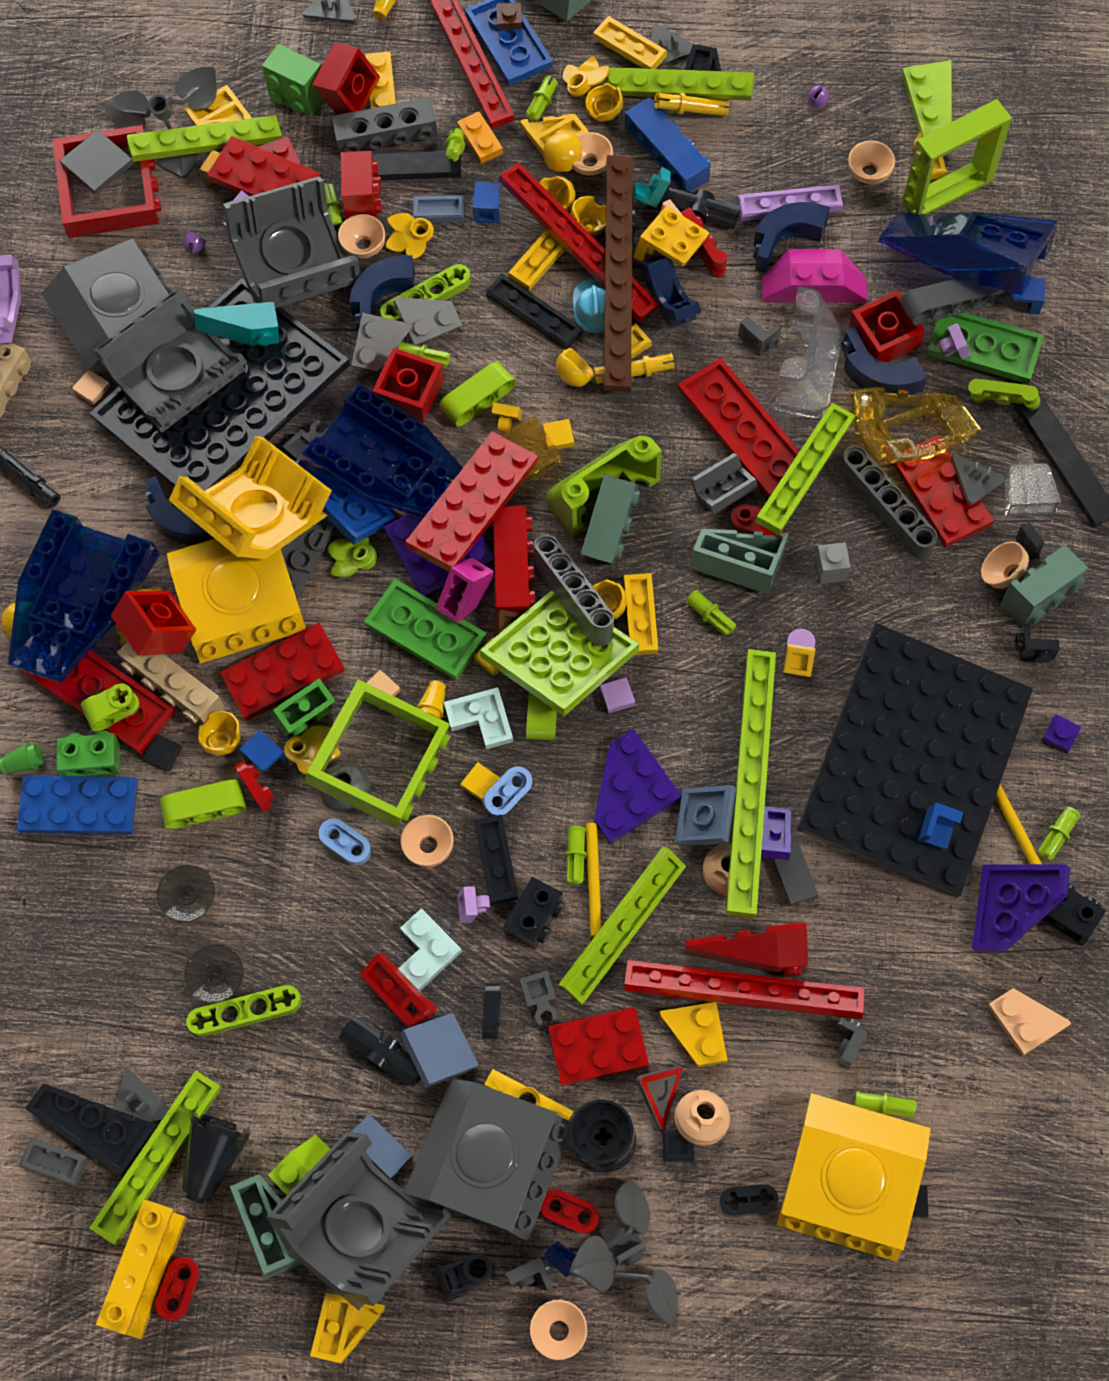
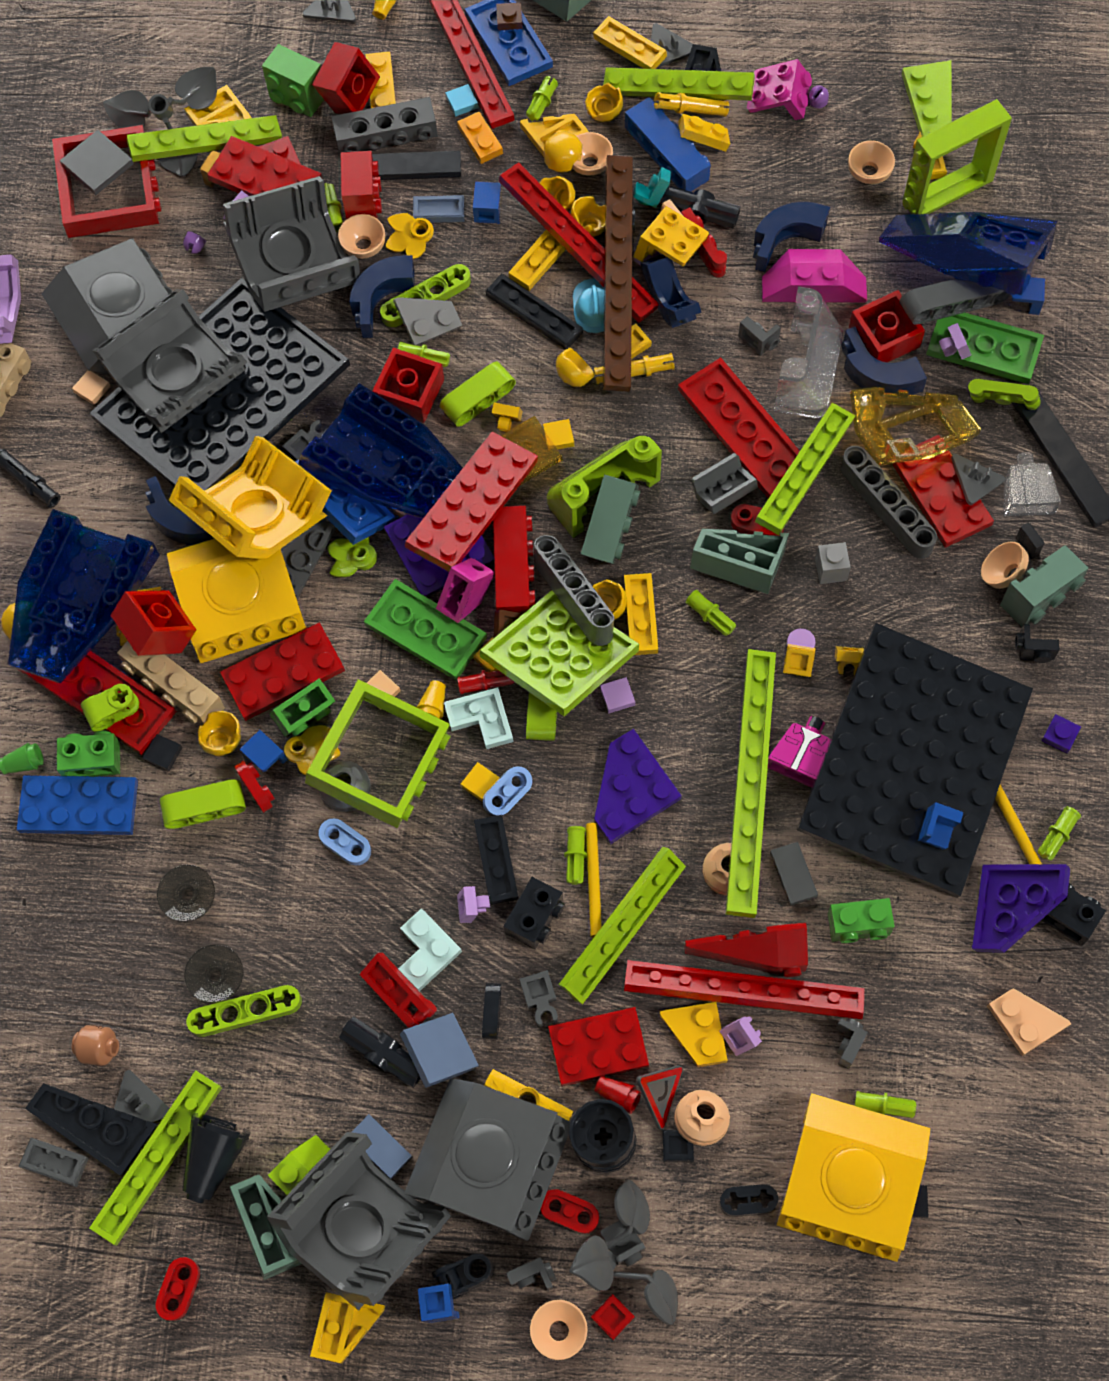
yellow fence [96,1199,187,1340] -> none
teal slope [194,302,279,346] -> none
light grey wing [351,313,412,371] -> none
light nougat piece [401,815,454,867] -> none
lime axle [445,128,465,162] -> none
clear blue tile [542,1241,576,1277] -> none
yellow plate [563,56,610,97] -> none
sand blue tile [675,785,737,846] -> none
lavender tile [738,185,843,222] -> none
plate [761,806,791,860] -> none
none -> nougat head [72,1025,119,1066]
none -> blue panel [418,1284,460,1323]
none -> medium azure tile [445,84,478,117]
none -> red axle [457,670,514,694]
none -> red tile [591,1294,635,1340]
none -> red cone [594,1076,642,1114]
none -> yellow plate [678,114,730,152]
none -> lavender tile [720,1016,762,1056]
none -> dark pink bracket [747,59,812,120]
none -> dark pink torso [767,716,830,788]
none -> bright green brick [827,898,895,943]
none -> yellow tile [835,646,864,675]

